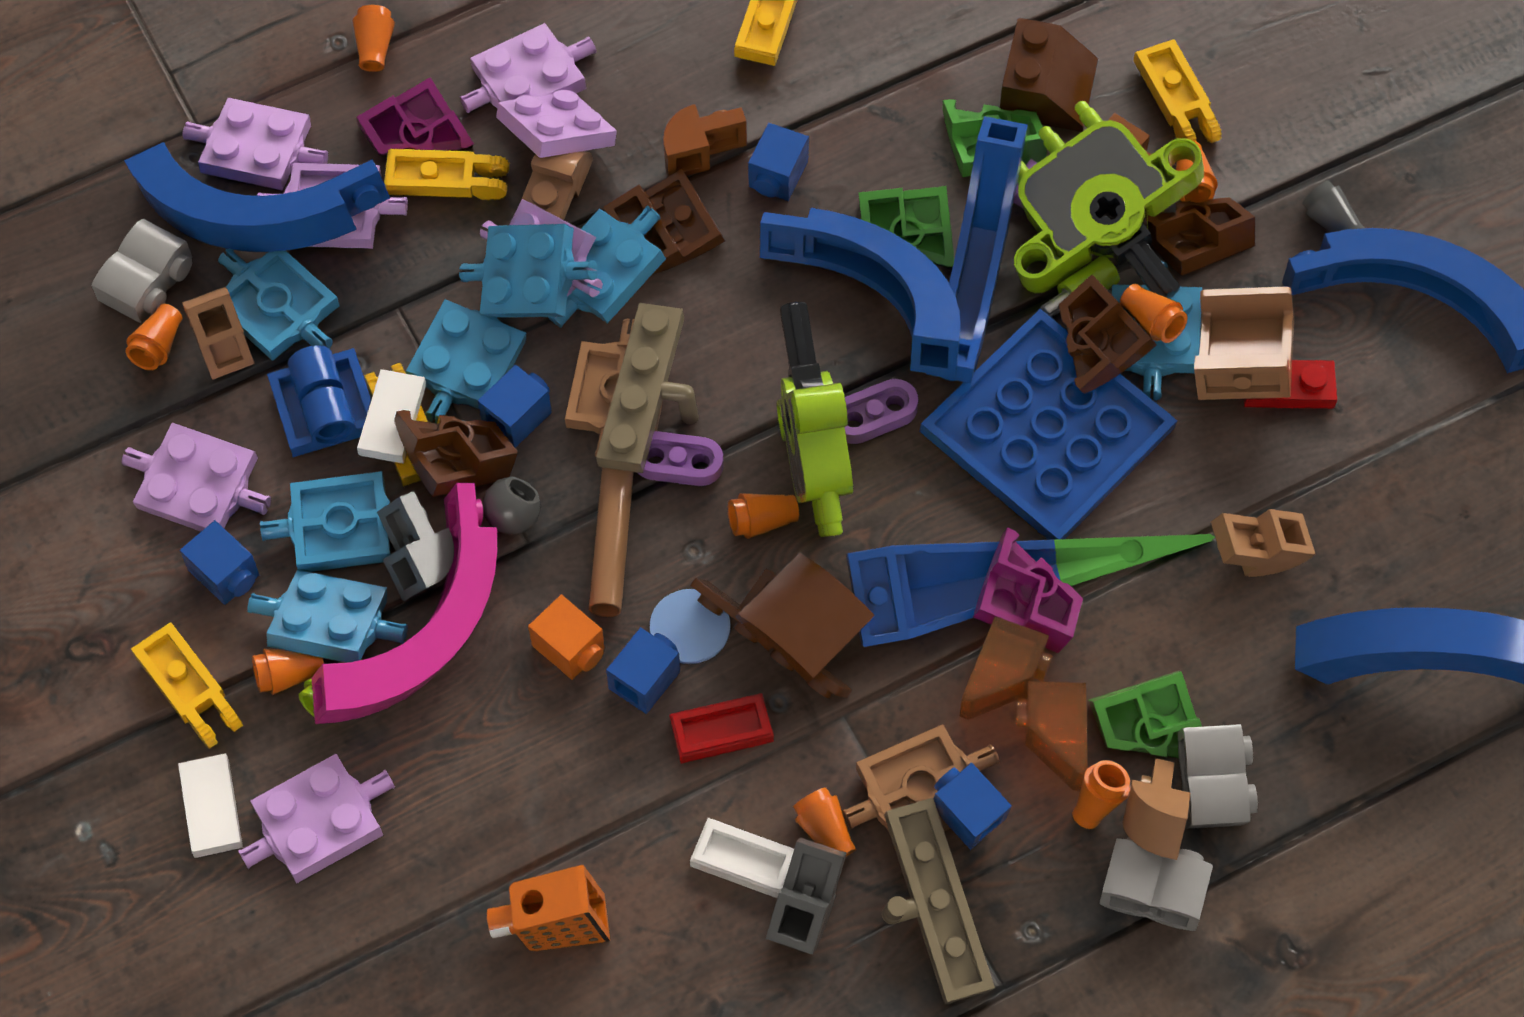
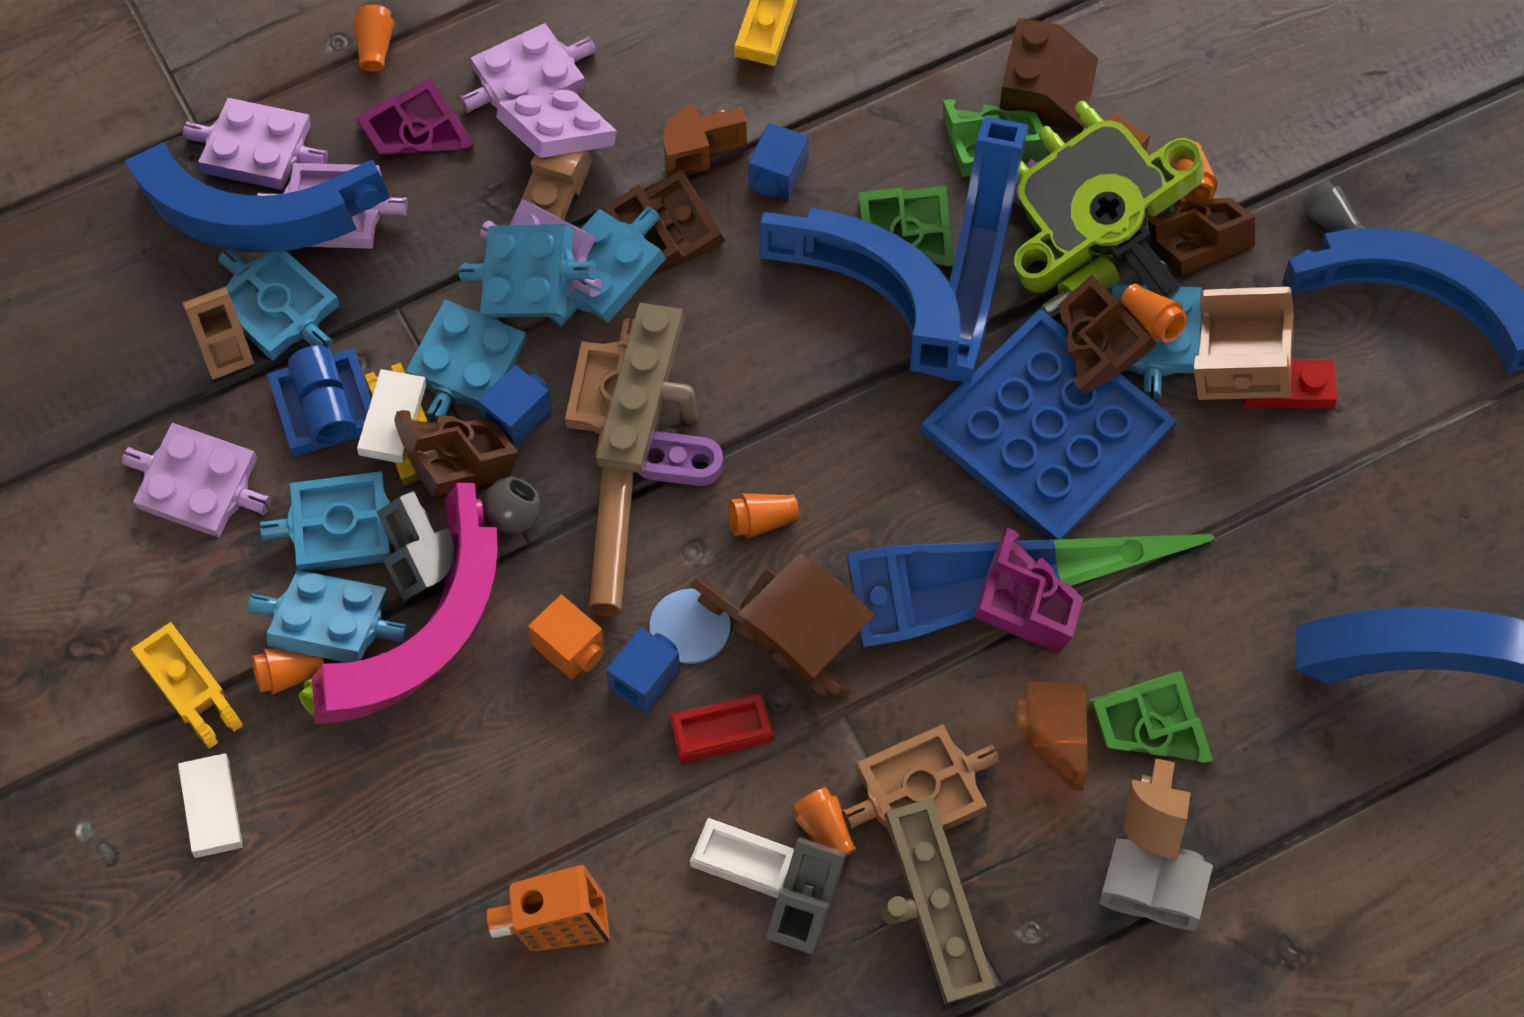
light grey brick [91,219,192,324] -> none
orange cone [125,304,183,370] -> none
blue brick [180,520,260,605] -> none
lavender plate [238,754,395,884] -> none
yellow hinge [384,149,510,200] -> none
lime piece [777,302,853,537] -> none
medium lavender plate [844,379,918,444] -> none
blue brick [934,762,1012,850] -> none
clear orange slope [959,616,1053,720] -> none
orange cone [1072,760,1130,829] -> none
yellow hinge [1133,39,1222,143] -> none
light grey brick [1178,724,1258,829] -> none
medium nougat brick [1211,509,1316,577] -> none

